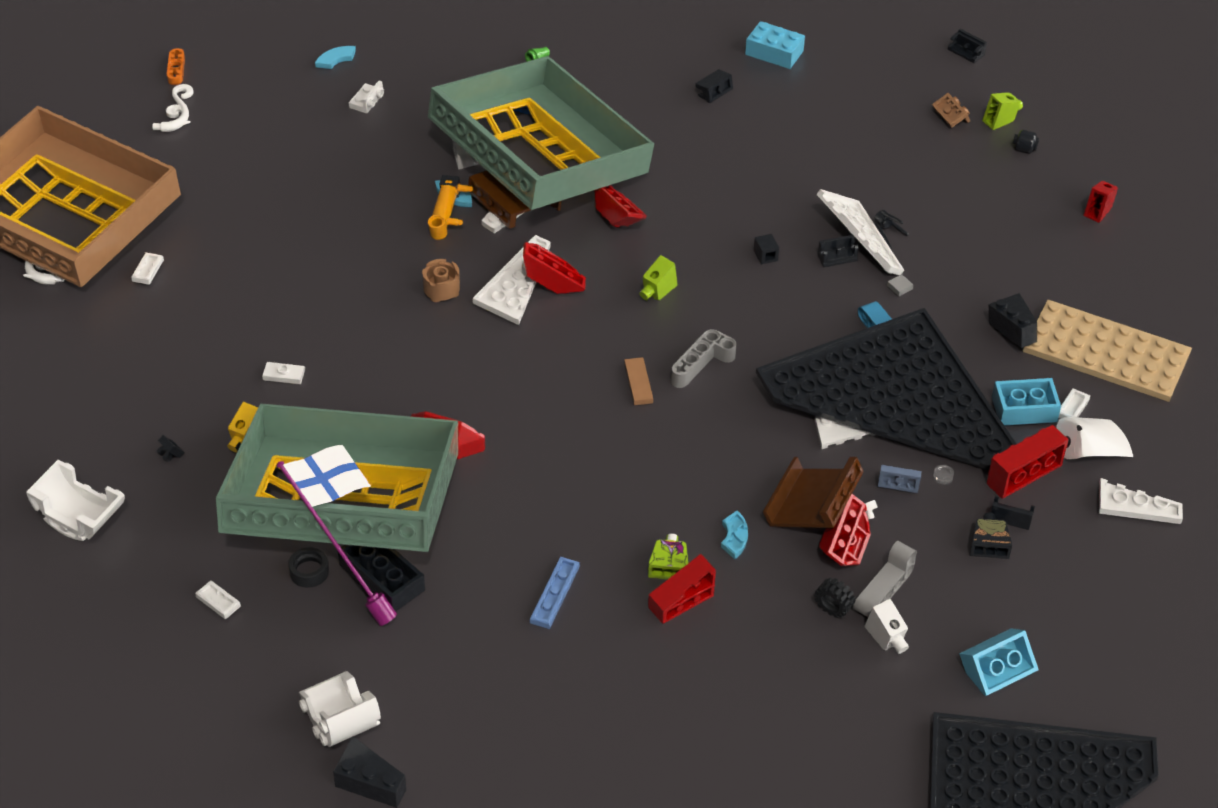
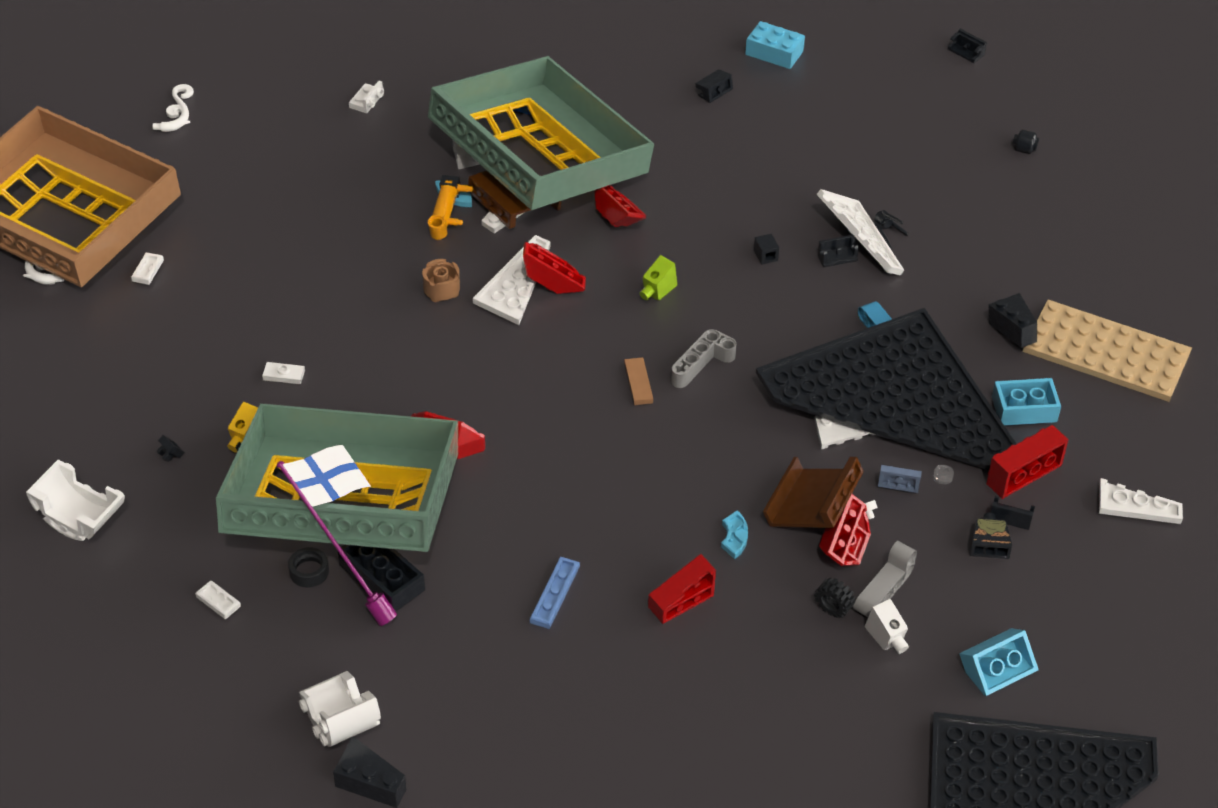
orange beam [167,48,185,85] -> none
medium azure tile [315,46,356,69] -> none
bright green cone [525,47,550,62] -> none
lime torso [648,534,688,579] -> none
light grey tile [887,274,914,296] -> none
medium nougat bracket [932,93,970,128] -> none
lime torso [982,92,1023,130] -> none
white piece [1056,417,1133,459] -> none
white tile [1058,388,1090,419] -> none
red torso [1084,181,1118,223] -> none

